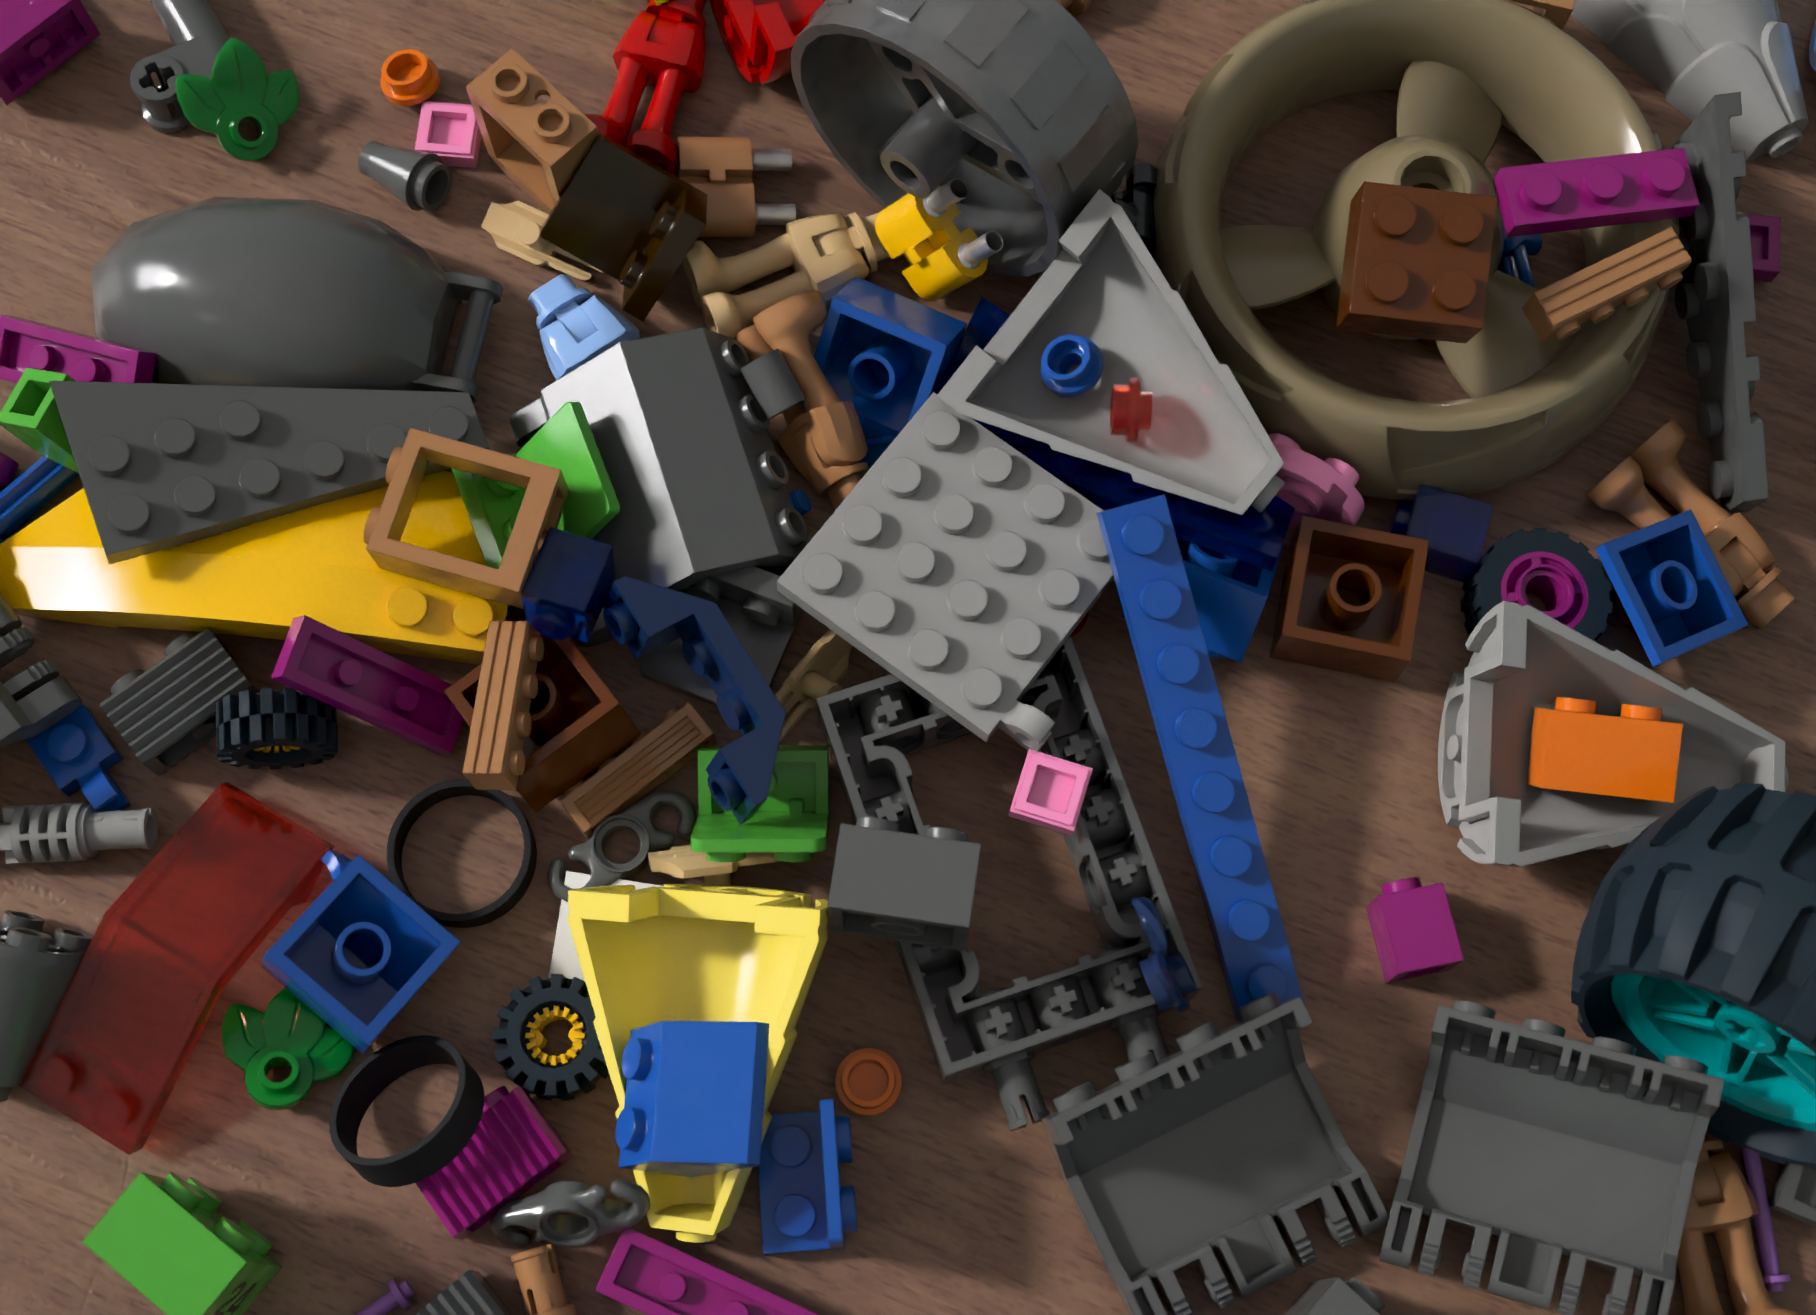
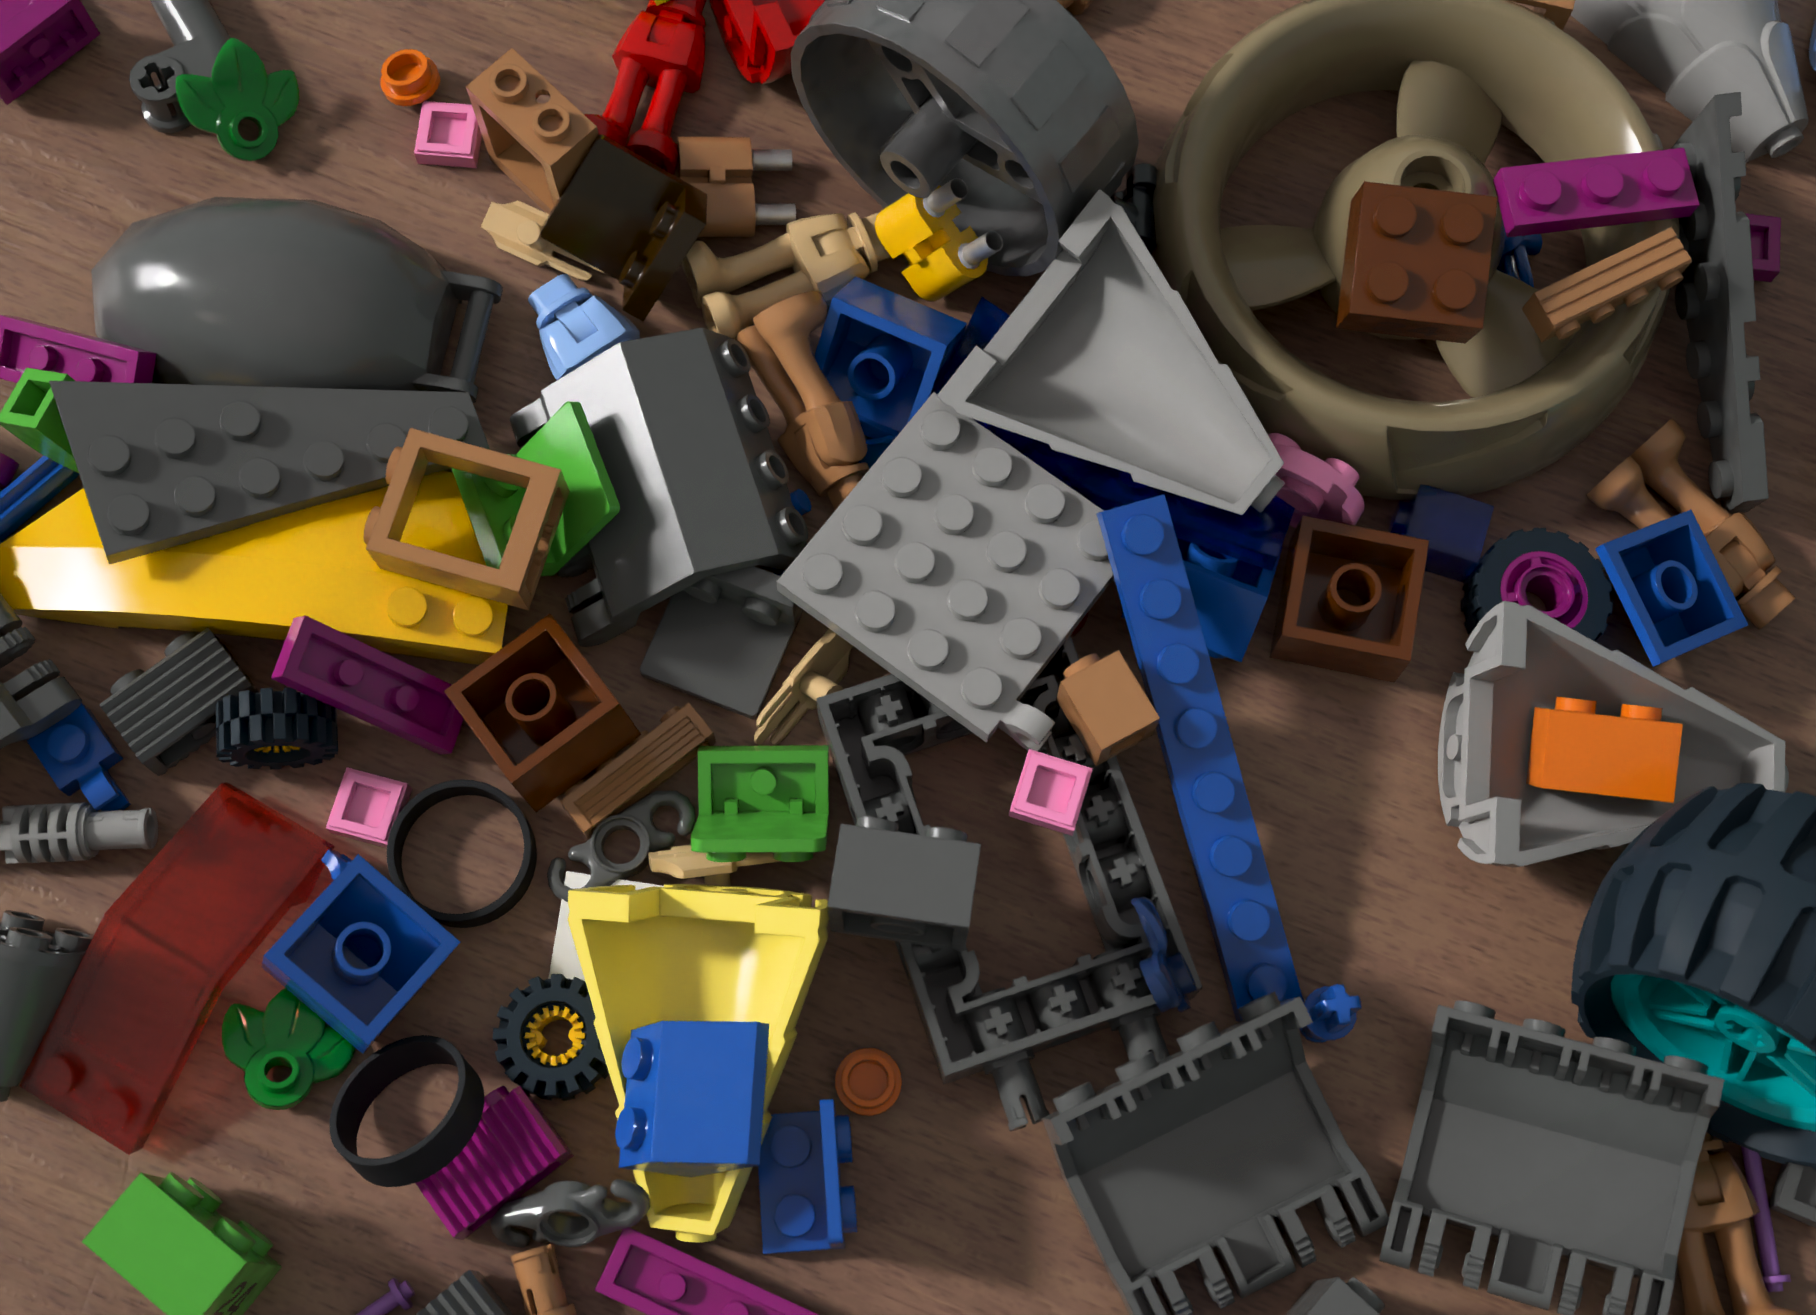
dark grey cone [358,141,452,211] -> none
medium nougat piece [462,621,544,790] -> none
clear blue brick [521,527,615,643] -> none
dark blue slope [603,576,786,825] -> none
dark grey hinge [740,349,806,420] -> none
blue plate [1041,334,1104,397] -> none
clear red plate [1110,377,1152,442] -> none
magenta brick [1366,877,1464,983] -> none
none -> bright pink tile [326,767,412,848]
none -> medium nougat brick [1056,650,1160,766]
none -> blue axle [1299,984,1361,1043]

